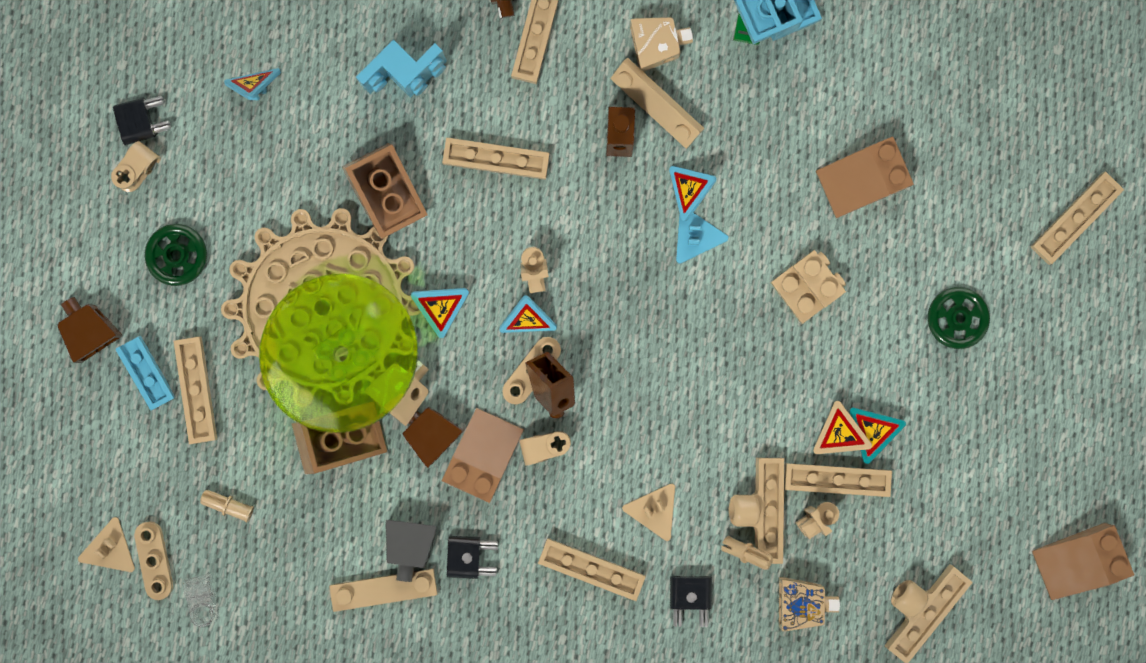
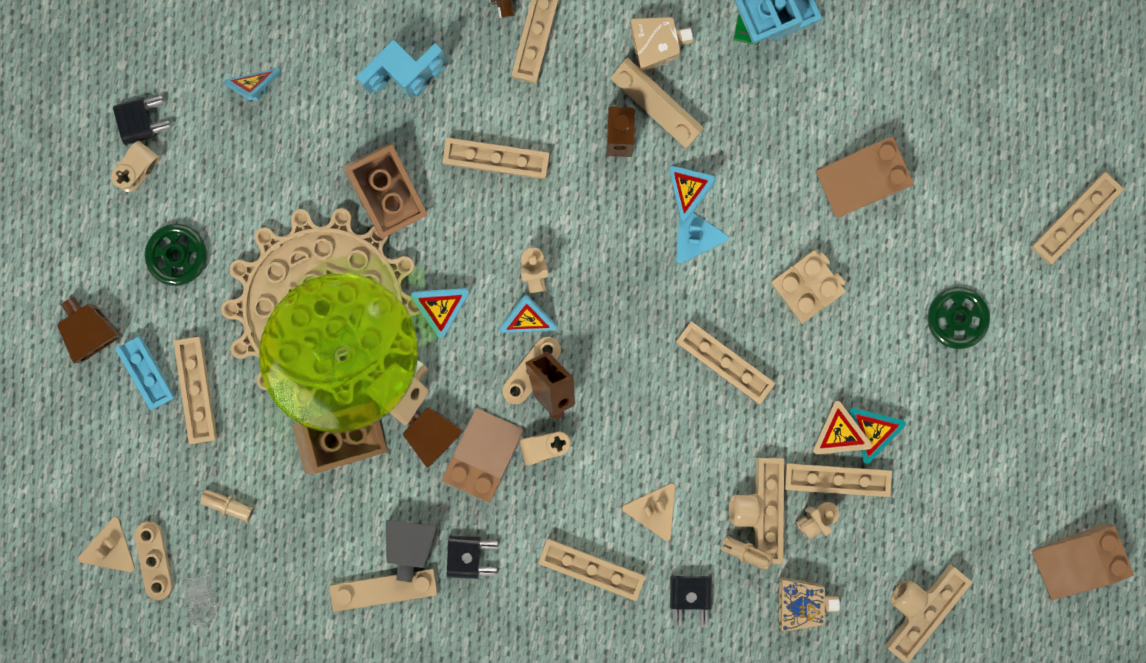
none -> tan plate [675,321,776,405]

